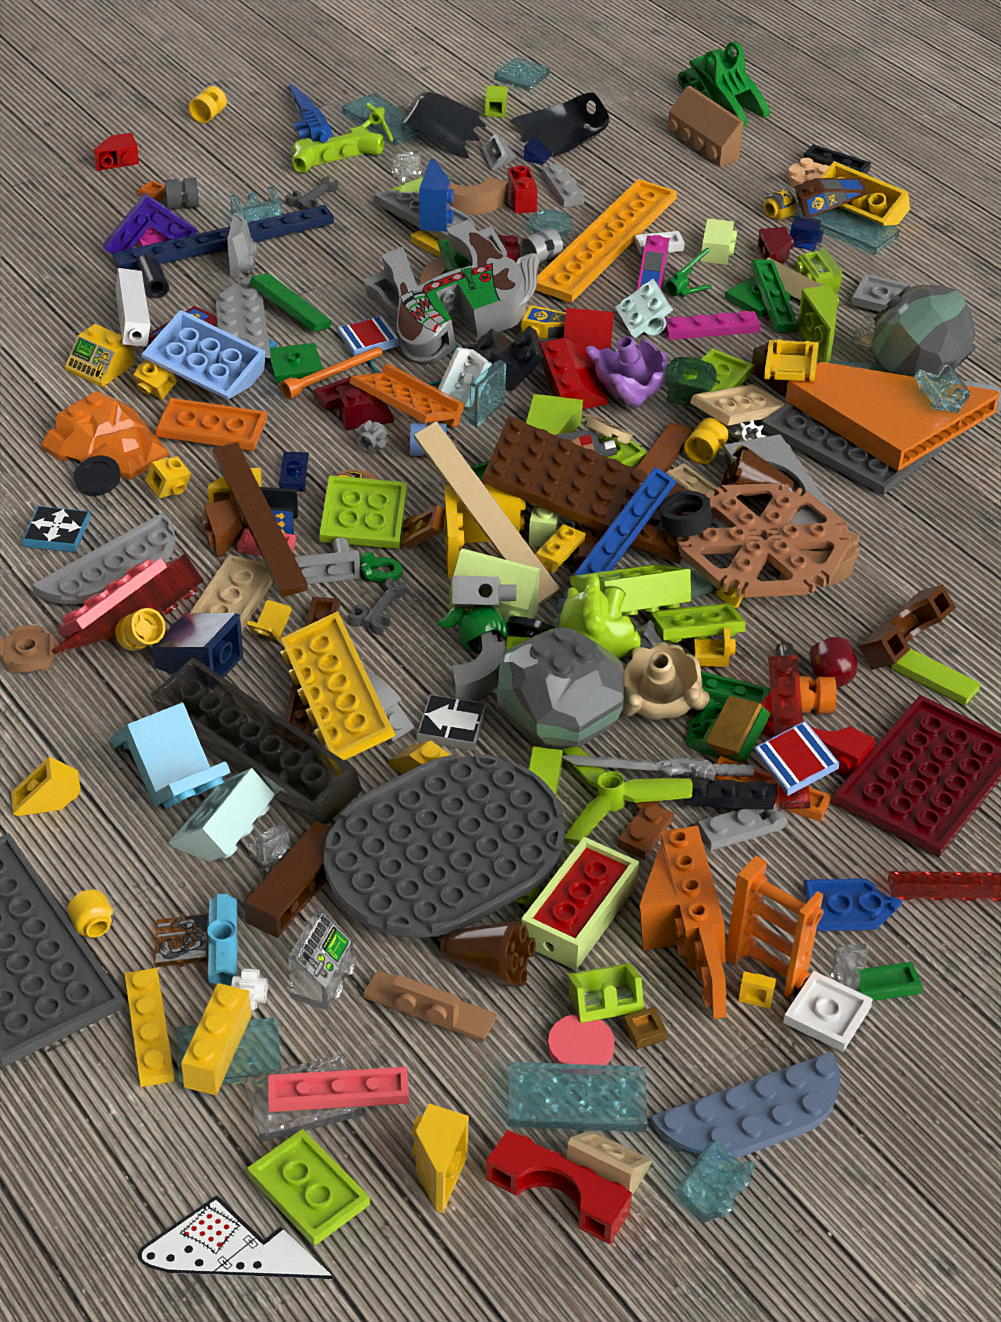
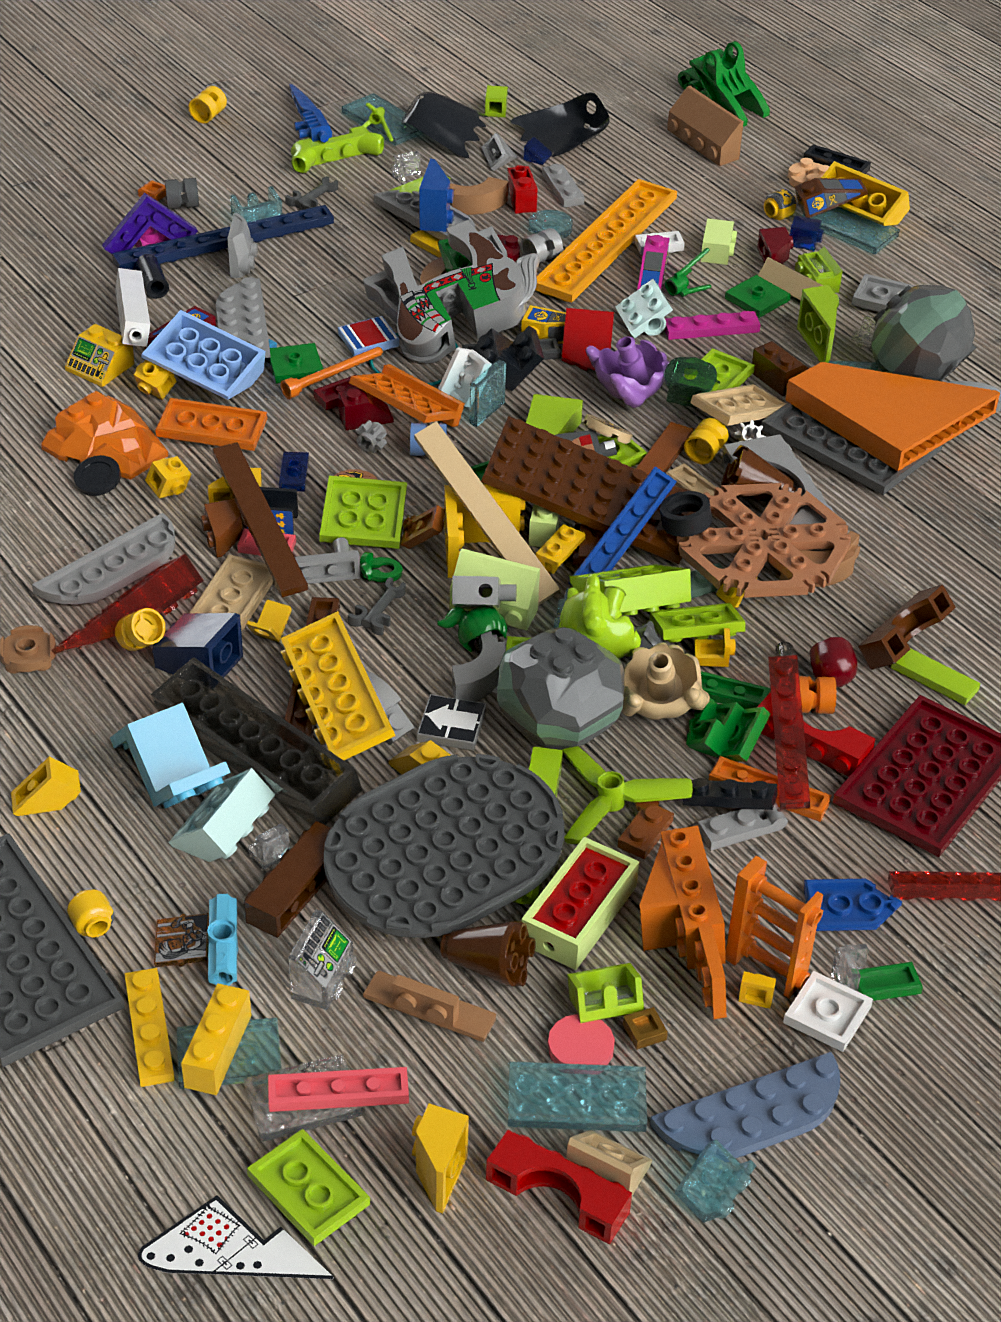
tile [23,506,90,552] -> none
coral plate [57,558,167,637] -> none
red slope [94,133,139,171] -> none
white gear [231,969,268,1010] -> none
green tile [250,273,332,332] -> none
clear light blue tile [494,57,550,91] -> none
black piece [507,616,555,638] -> none
red slope [540,338,608,410] -> none
light grey sword [562,755,754,780] -> none
pearl gold slope [706,697,762,755] -> none
green tile [750,260,799,332] -> none
tile [755,721,839,796] -> none
yellow container [765,339,819,382] -> none
clear light blue bracket [914,364,971,413] -> none

